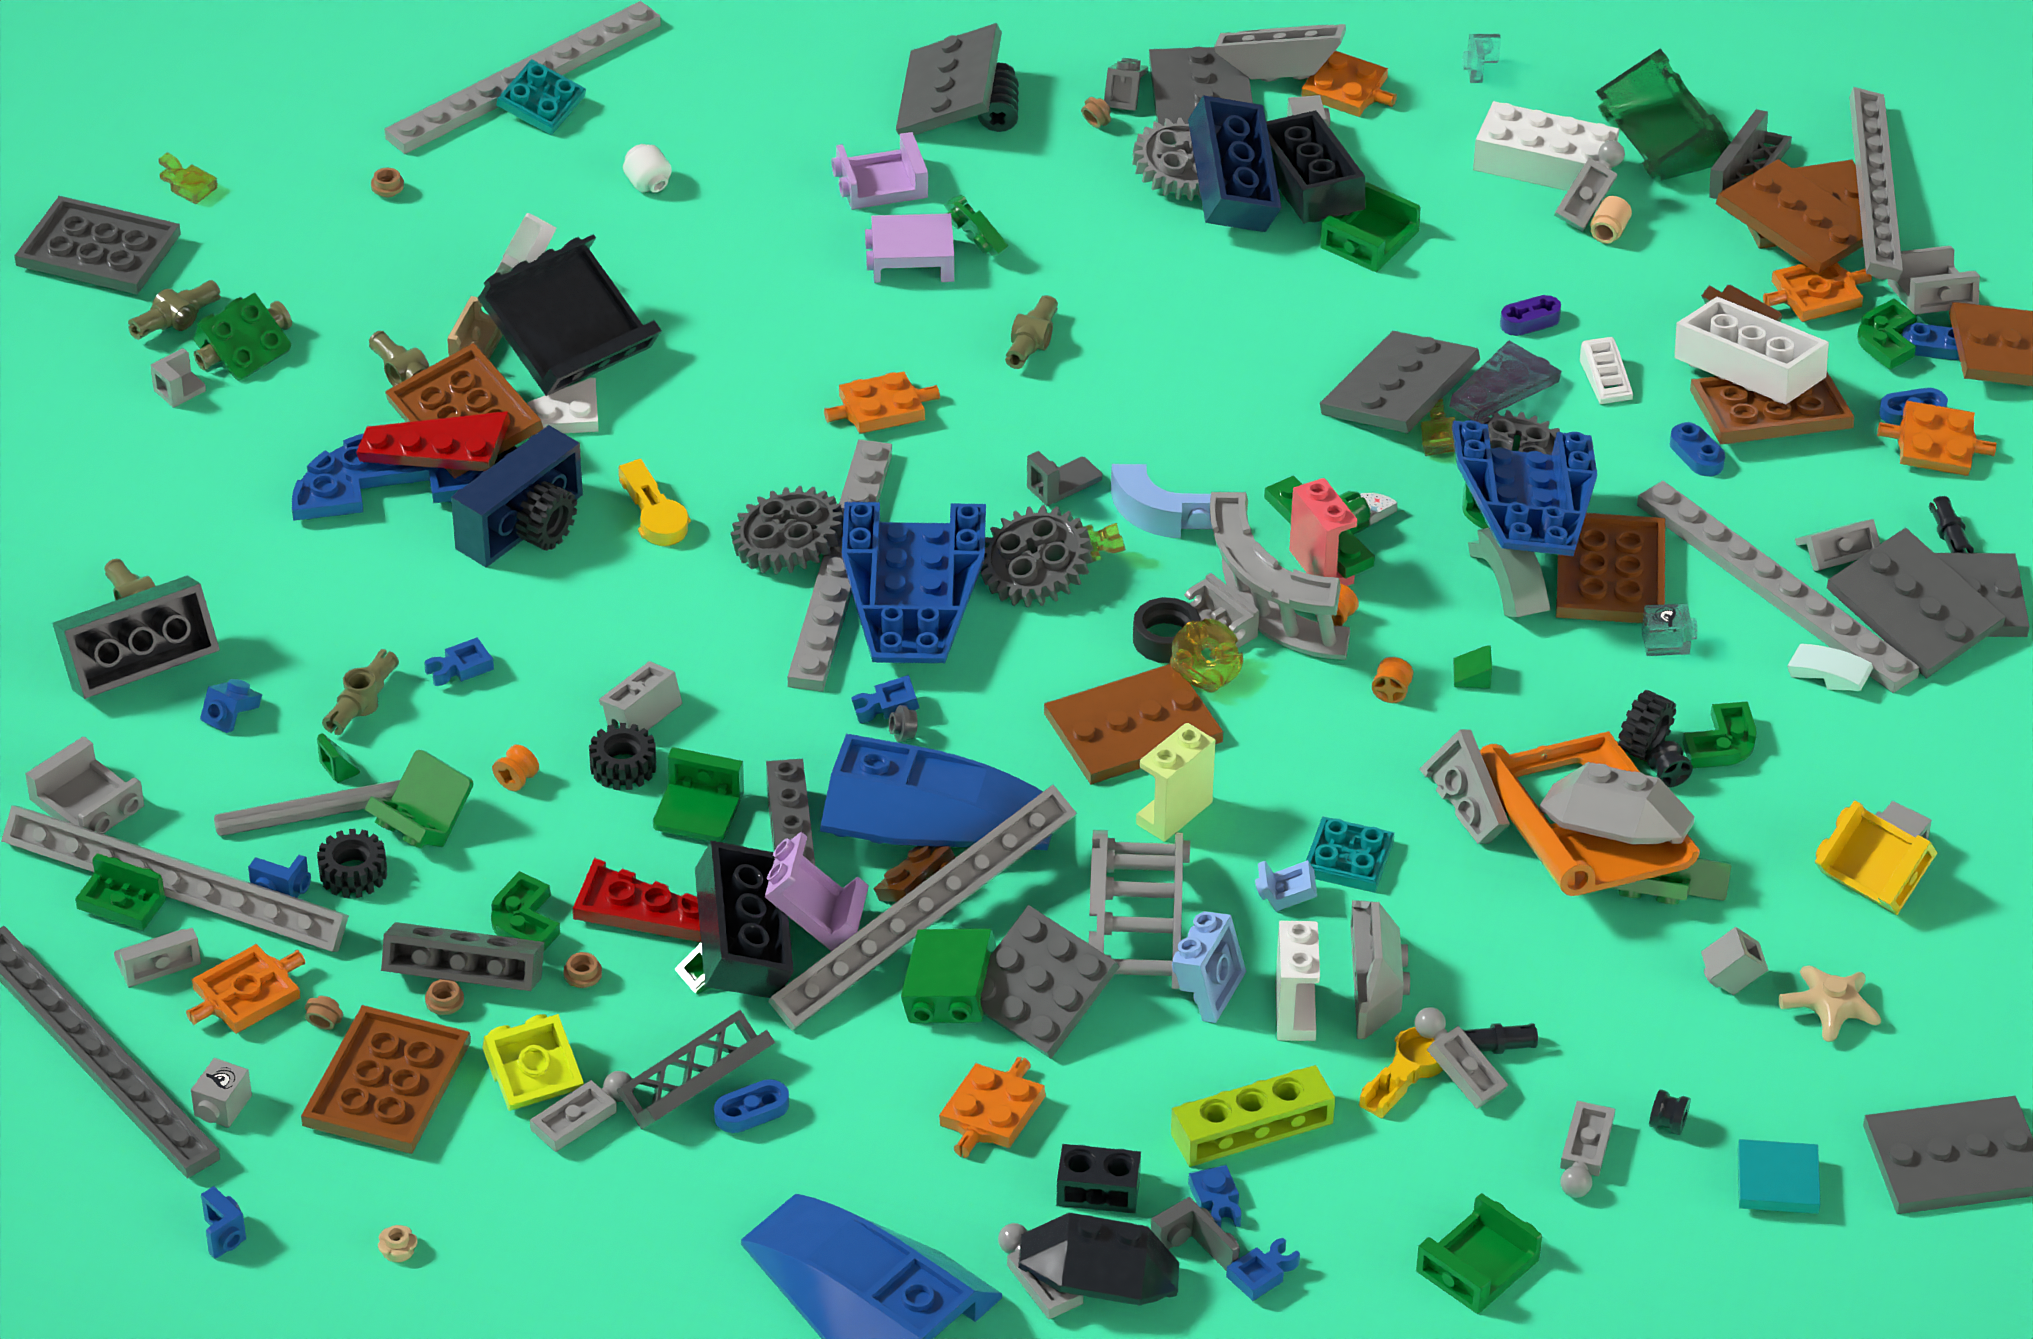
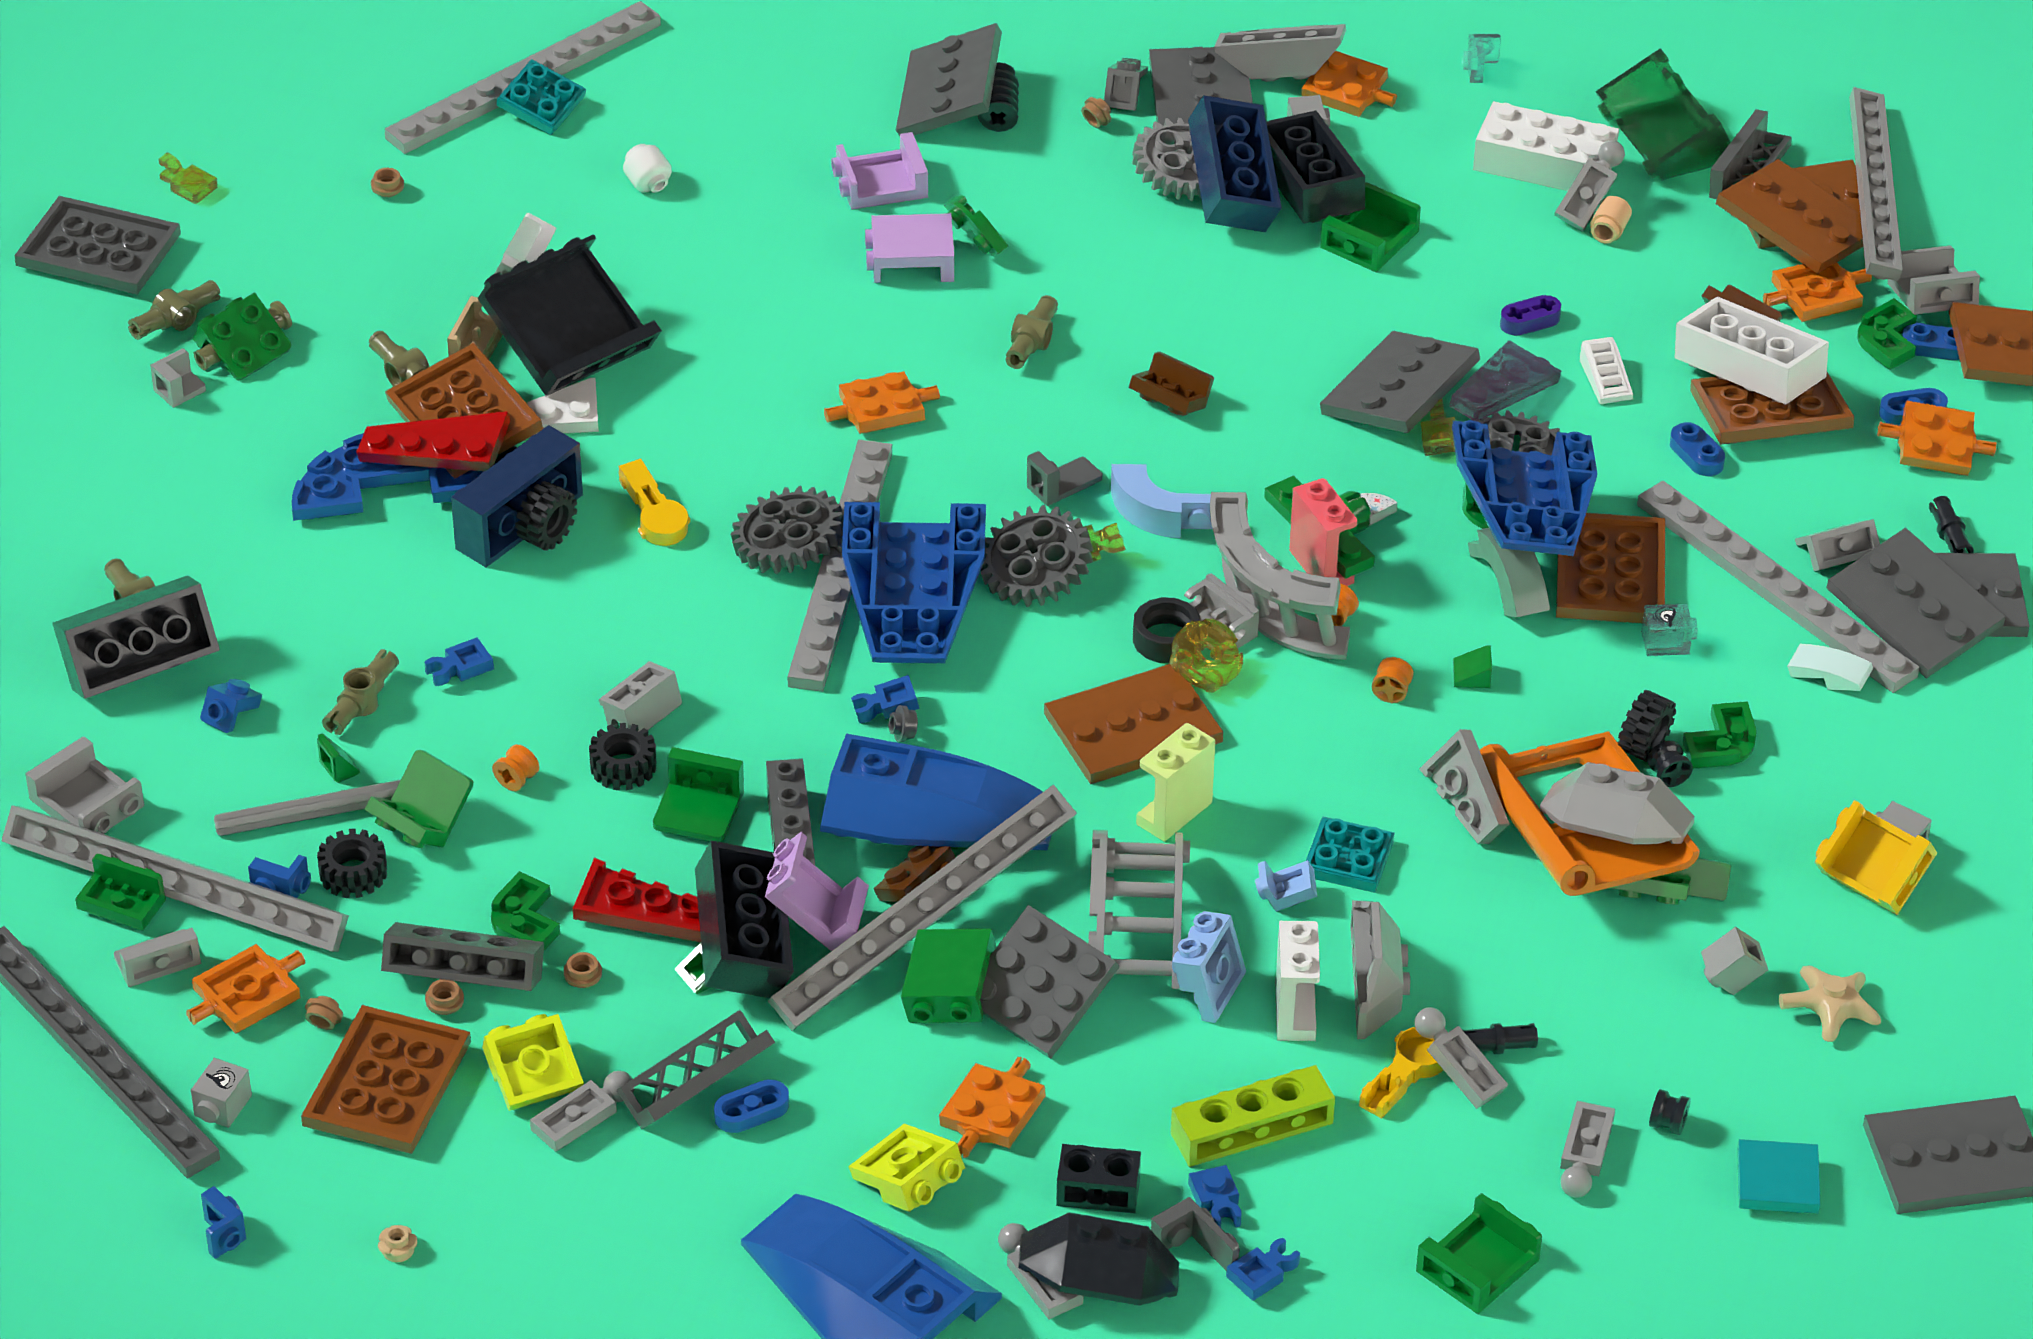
none -> neon yellow plate [848,1123,965,1212]
none -> reddish brown bracket [1129,351,1214,416]

